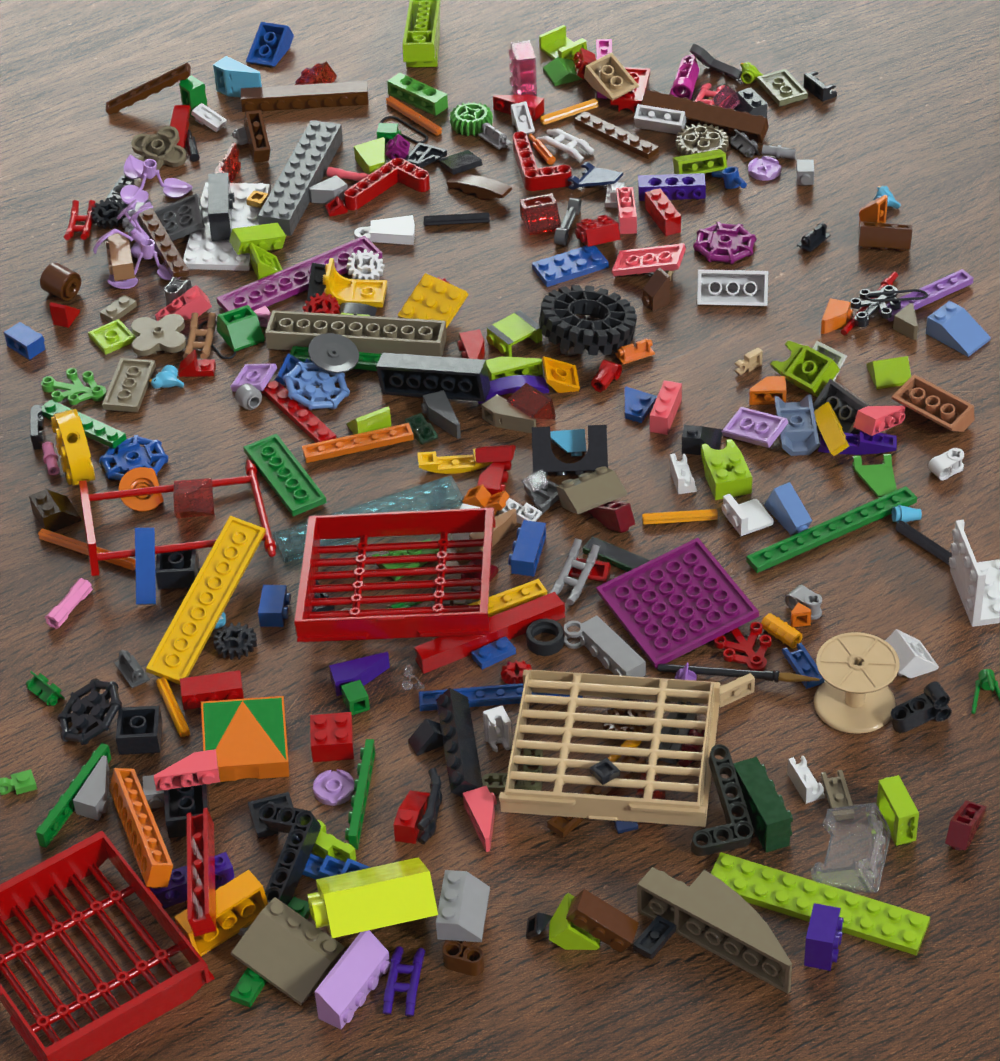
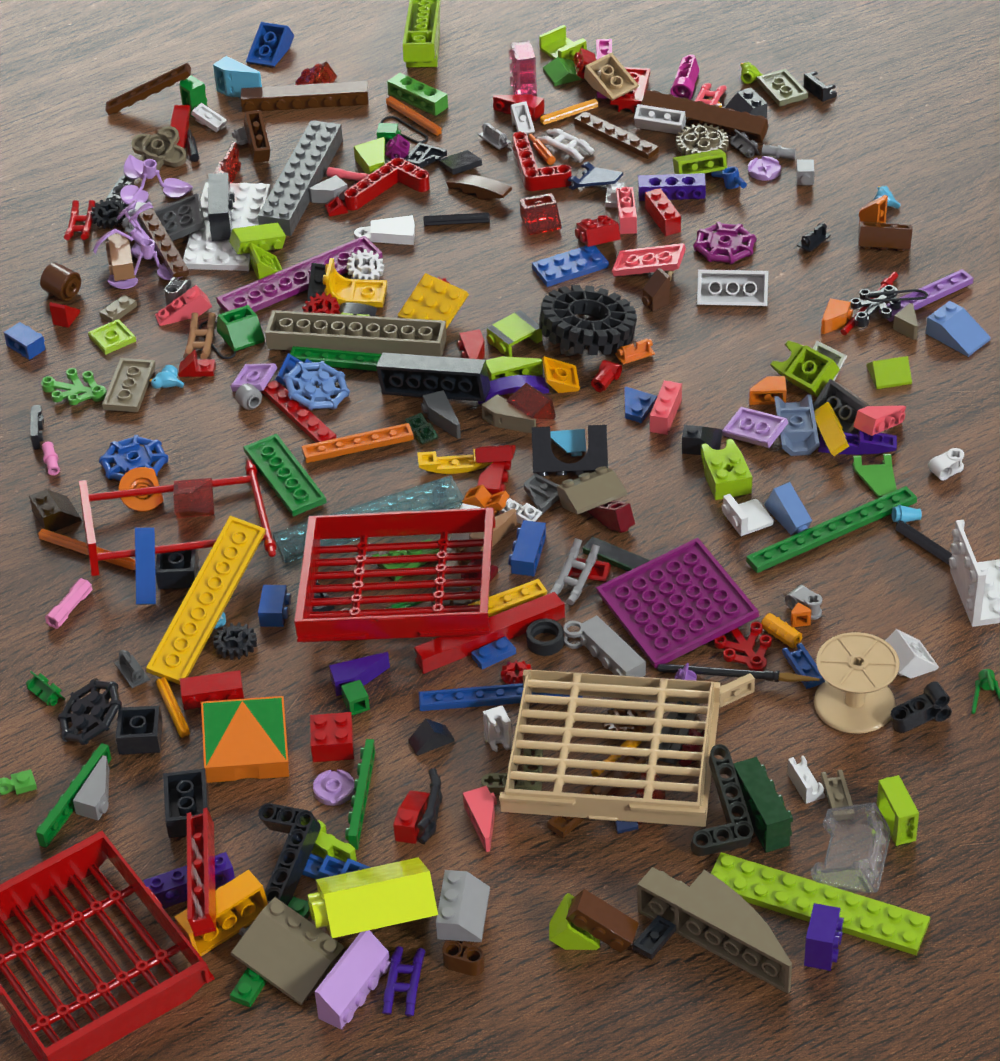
plate [41,400,127,449] -> none
yellow brick [51,409,95,486] -> none
orange brick [109,768,173,888] -> none
plant [131,314,186,356] -> none
light grey brick [143,775,165,809] -> none
coral slope [154,749,220,791] -> none
pearl gold plate [246,190,269,209] -> none
black plate [248,792,294,838] -> none
bright pink slope [254,306,271,328] -> none
dark grey piece [308,333,359,373] -> none
lime slope [346,406,391,434] -> none
clear piece [402,665,425,691] -> none
black brick [436,688,483,798] -> none
bright green gear [450,102,493,136] -> none
clear slope [522,469,548,492] -> none
black slope [526,912,552,939] -> none
dark grey piece [554,197,581,245] -> none
black tile [590,758,620,785] -> none
light orange axle [642,509,718,525] -> none
white hinge [670,454,697,494] -> none
dark grey beam [689,43,742,80] -> none
clear pink brick [713,86,741,109] -> none
tan plate [735,348,763,375] -> none
nougat slope [892,374,975,432] -> none
dark red slope [945,800,986,850] -> none

